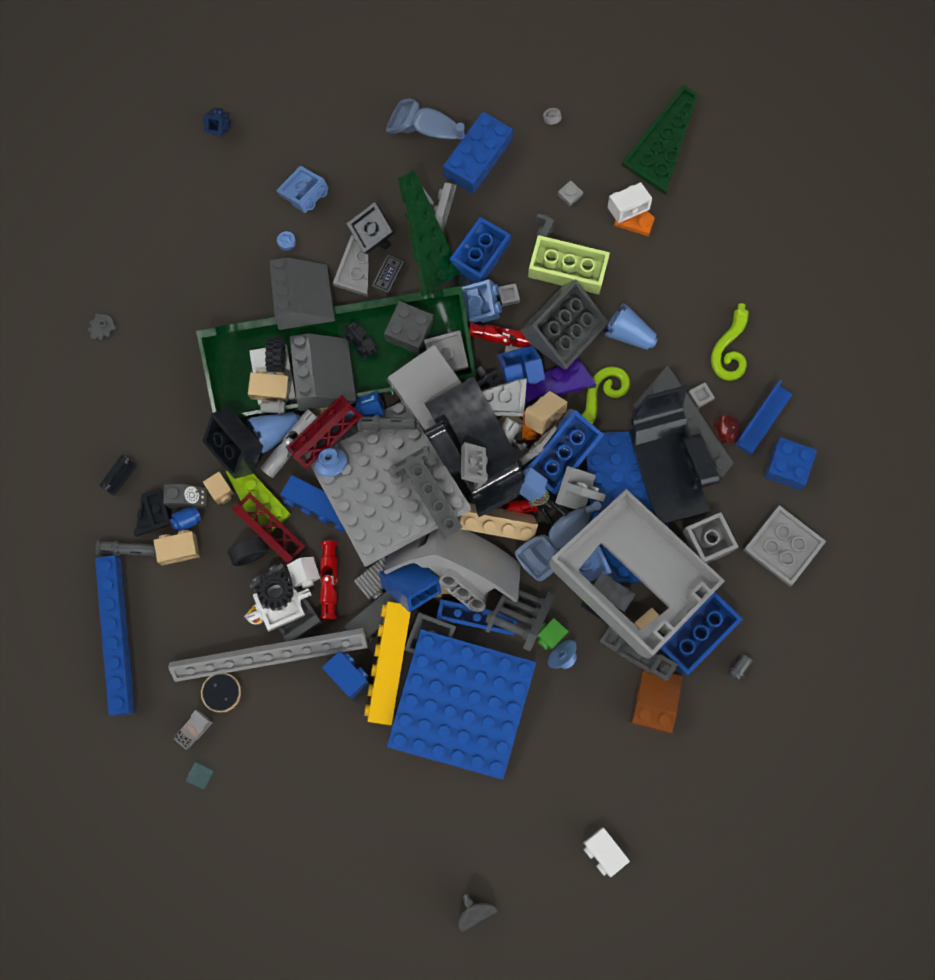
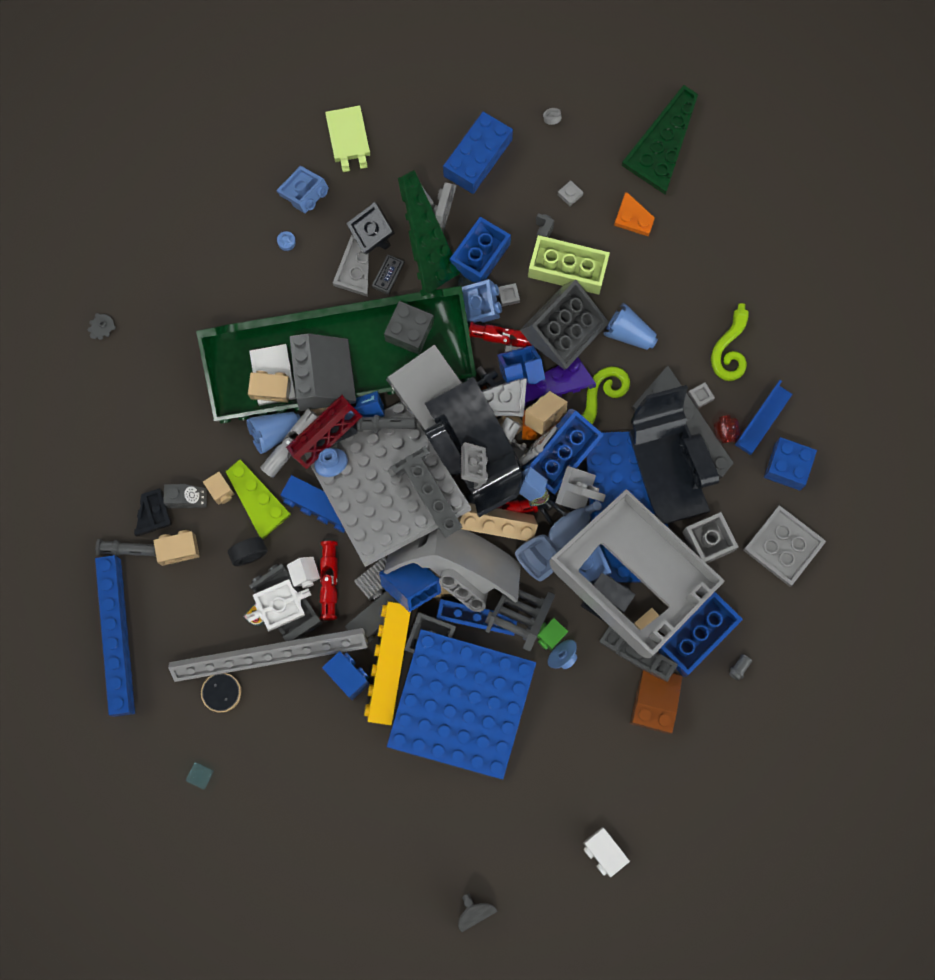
black hinge [99,455,137,496] -> none
blue brick [170,507,201,531] -> none
light grey leg [174,710,213,750] -> none
black brick [202,409,263,479] -> none
dark blue brick [204,108,231,136] -> none
dark red fence [232,492,305,563] -> none
black tyre [256,572,294,611] -> none
light grey pin [261,400,286,415] -> none
black tyre [265,337,286,372] -> none
dark grey slope [269,258,335,330] -> none
black hinge [343,322,378,361] -> none
sand blue piece [386,98,465,139] -> none
light grey plate [424,330,470,372] -> none
white brick [607,183,652,223] -> none
none -> yellowish green tile [325,105,370,172]

